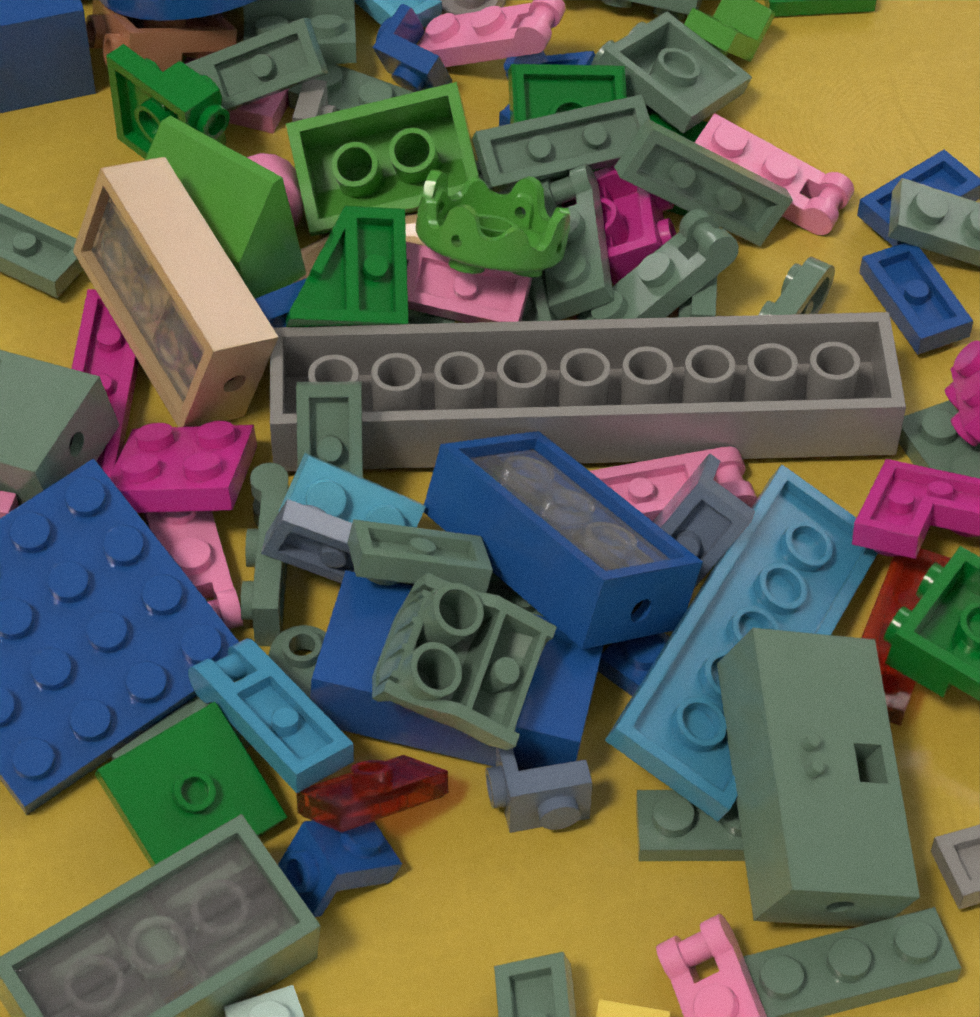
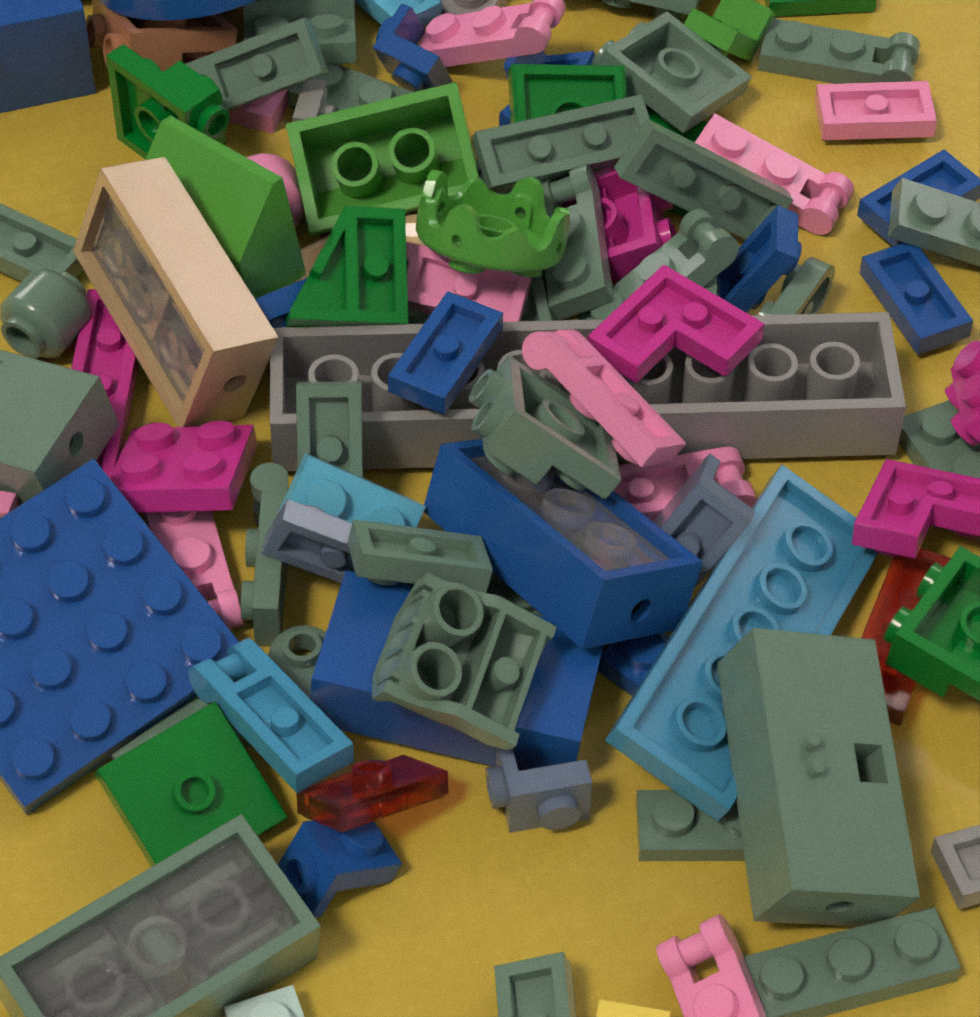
none -> sand green head [0,269,91,359]
none -> blue plate [388,291,503,415]
none -> sand green plate [469,355,621,499]
none -> bright pink plate [522,329,687,467]
none -> dark pink plate [587,264,765,383]
none -> blue plate [717,205,802,313]
none -> sand green plate [758,18,921,84]
none -> bright pink plate [815,81,937,140]

